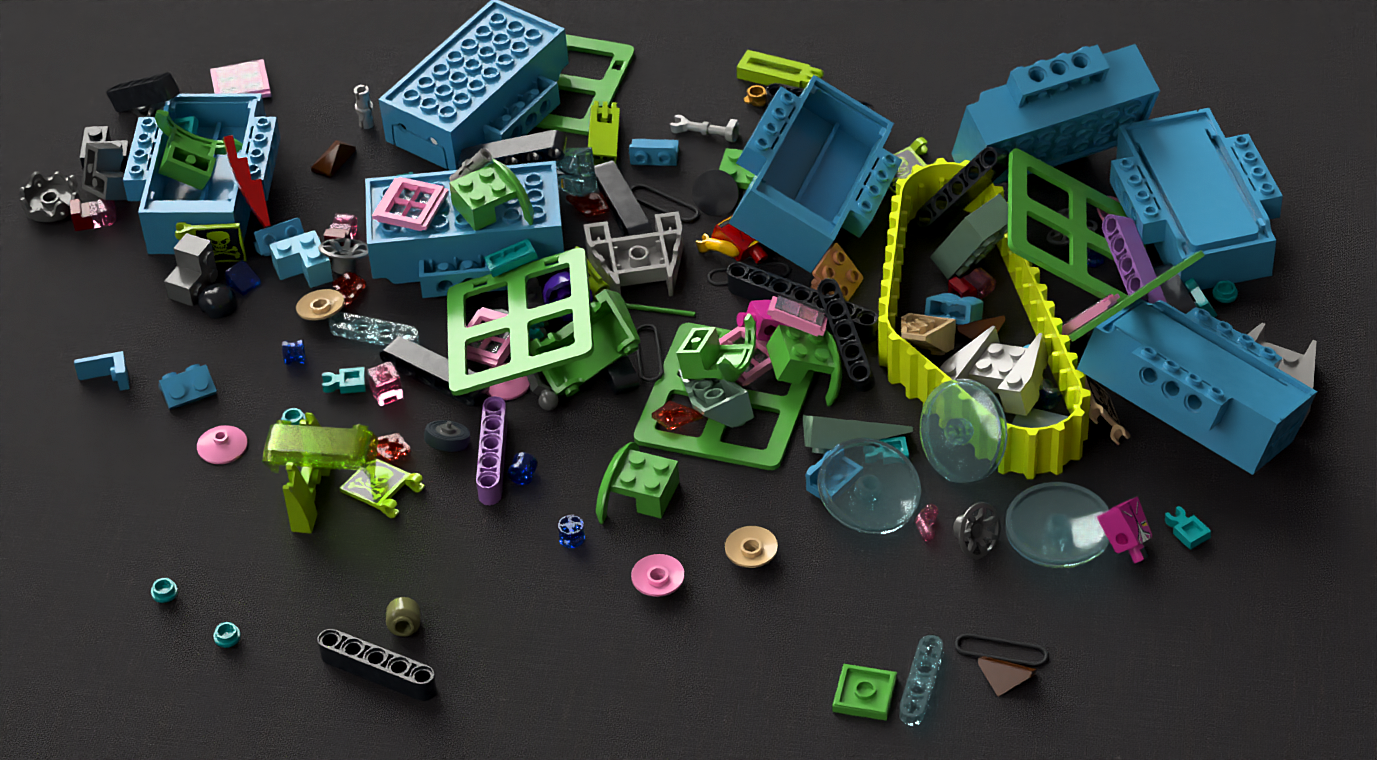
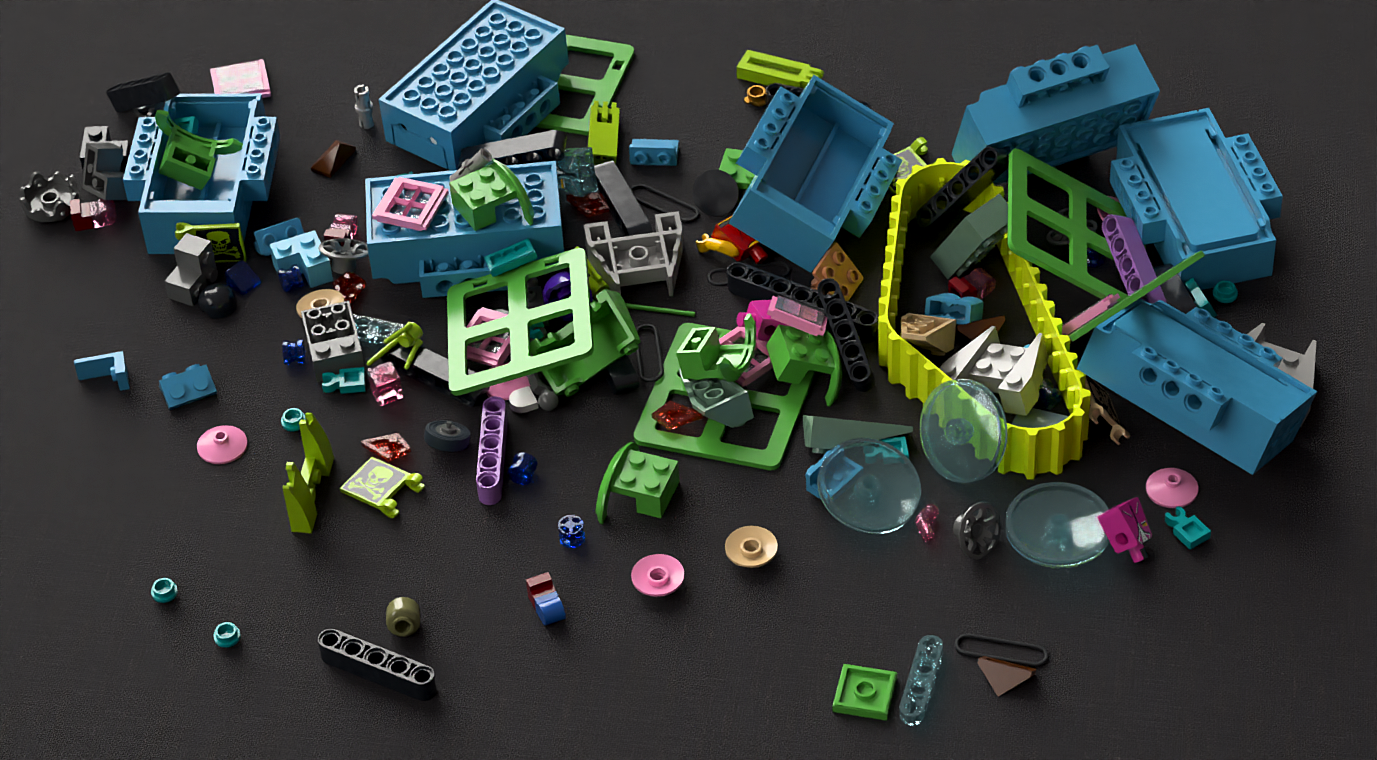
red slope [223,135,270,228] -> none
clear neon green windscreen [262,420,378,479] -> none
light grey piece [670,115,740,142] -> none
none -> clear blue wheel [277,264,304,292]
none -> dark grey slope [301,301,365,382]
none -> lime plant [367,322,423,370]
none -> white tile [509,386,538,413]
none -> leg [526,572,566,626]
none -> bright pink dish [1146,468,1198,508]

